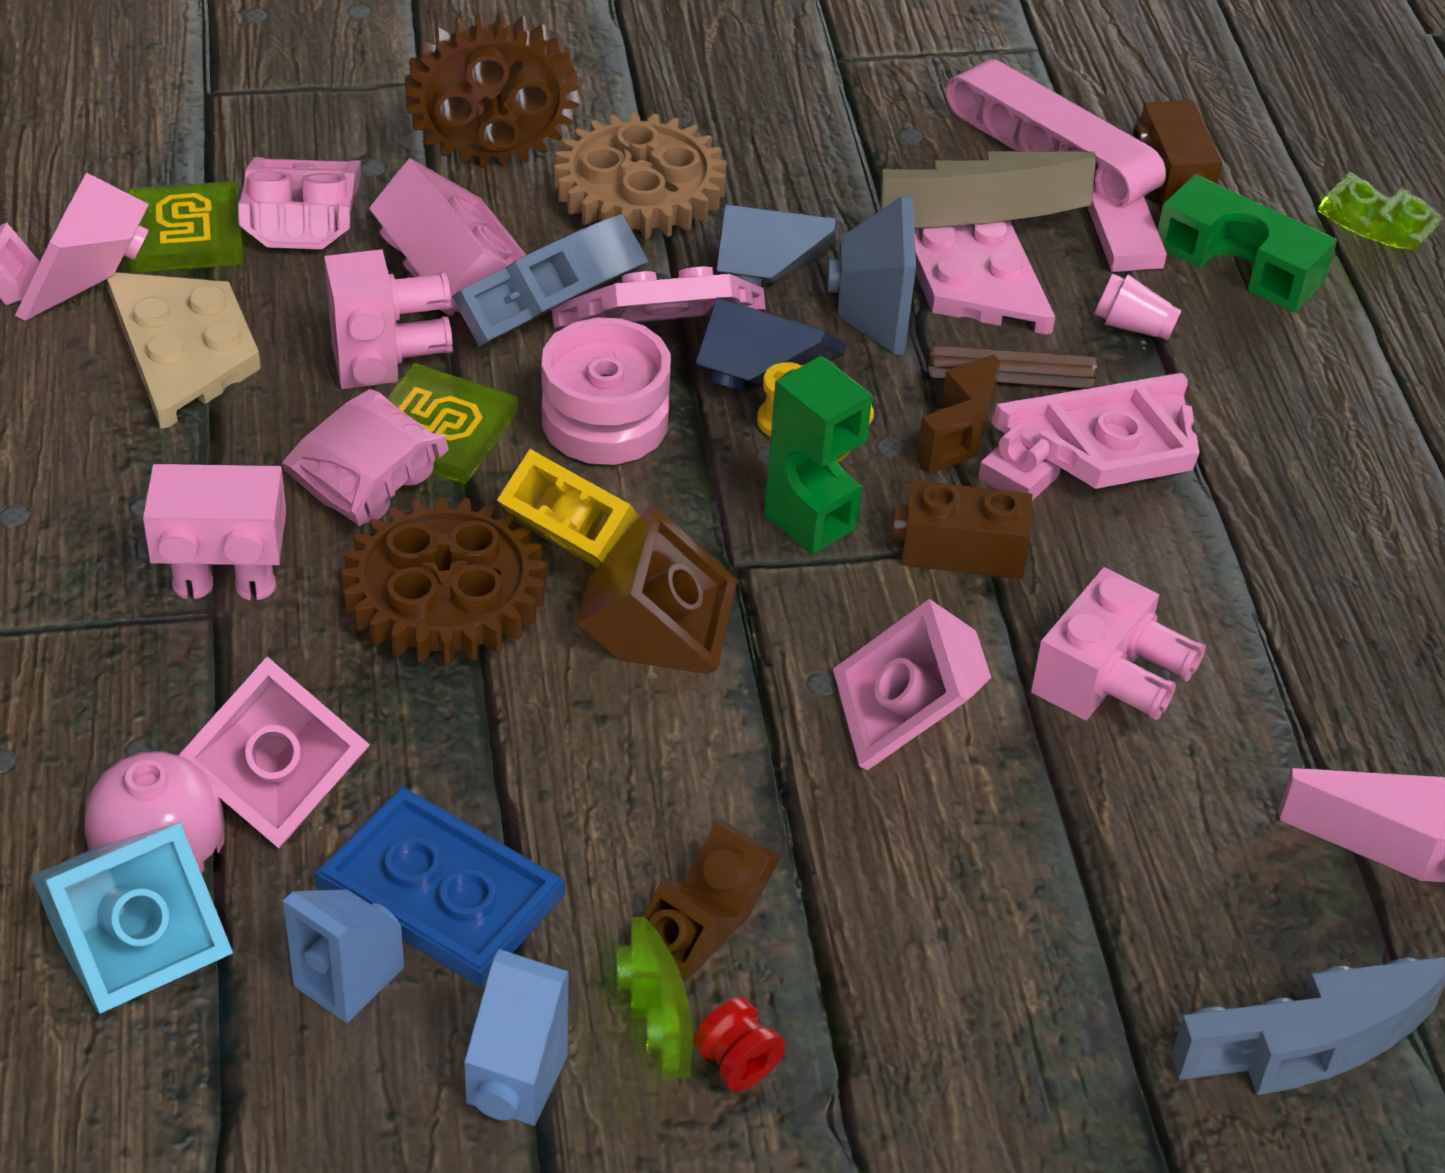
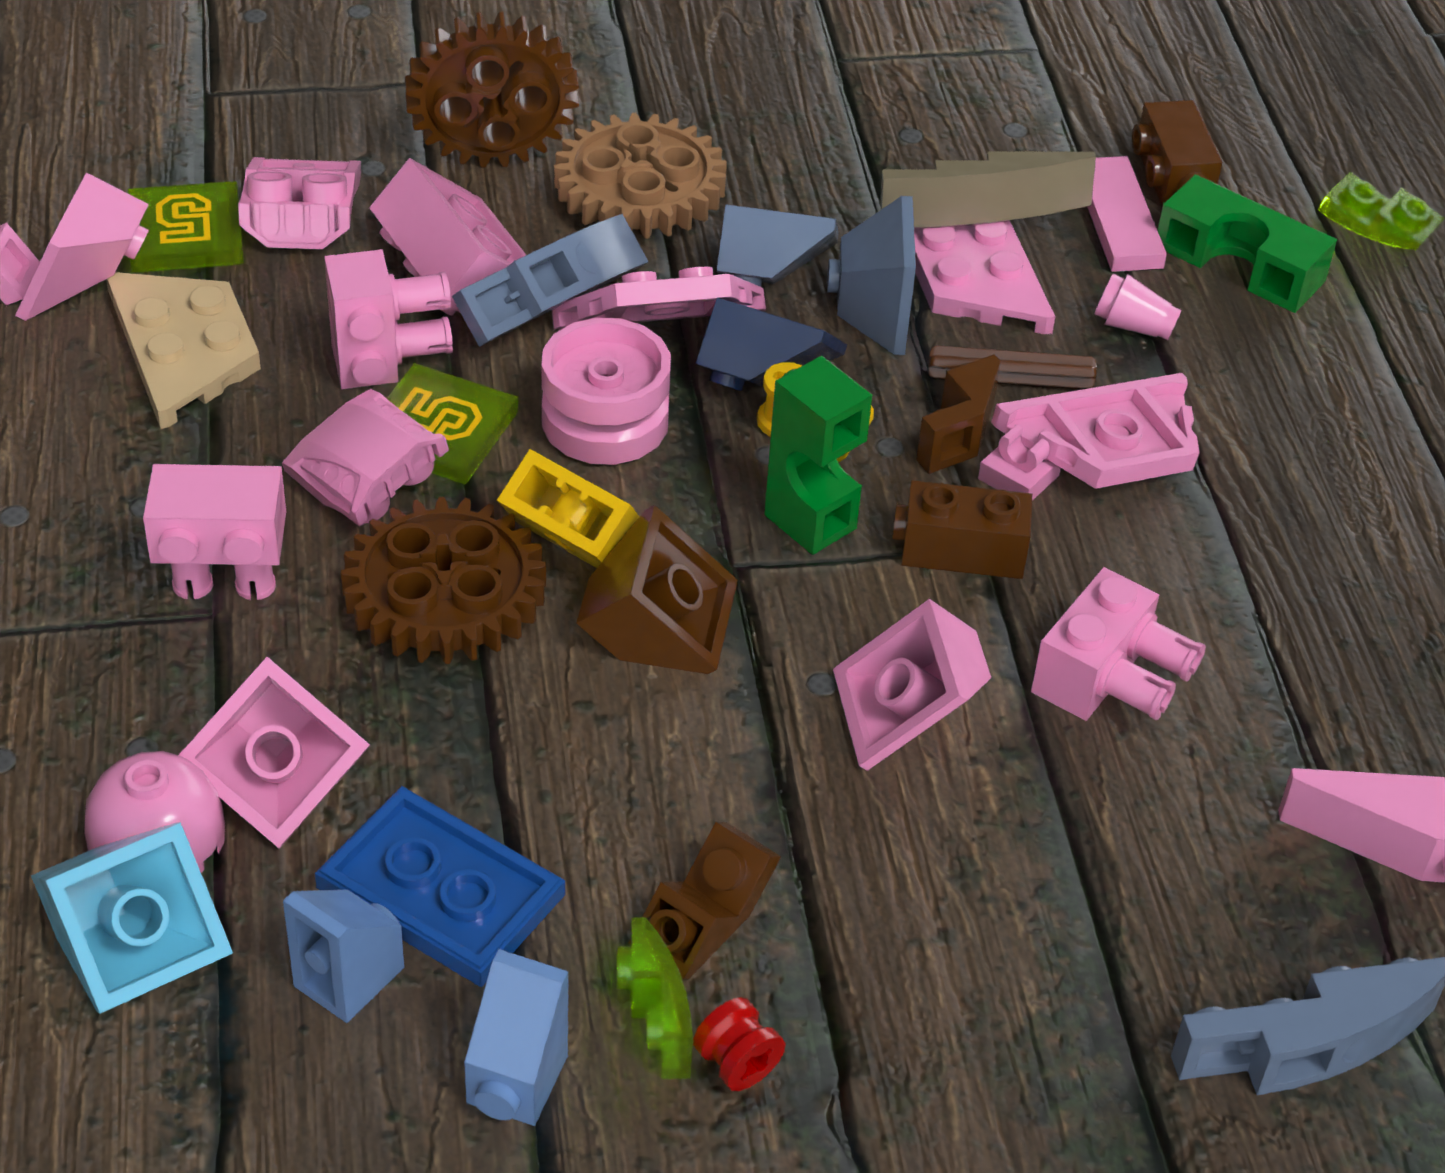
bright pink beam [946,59,1166,208] -> none

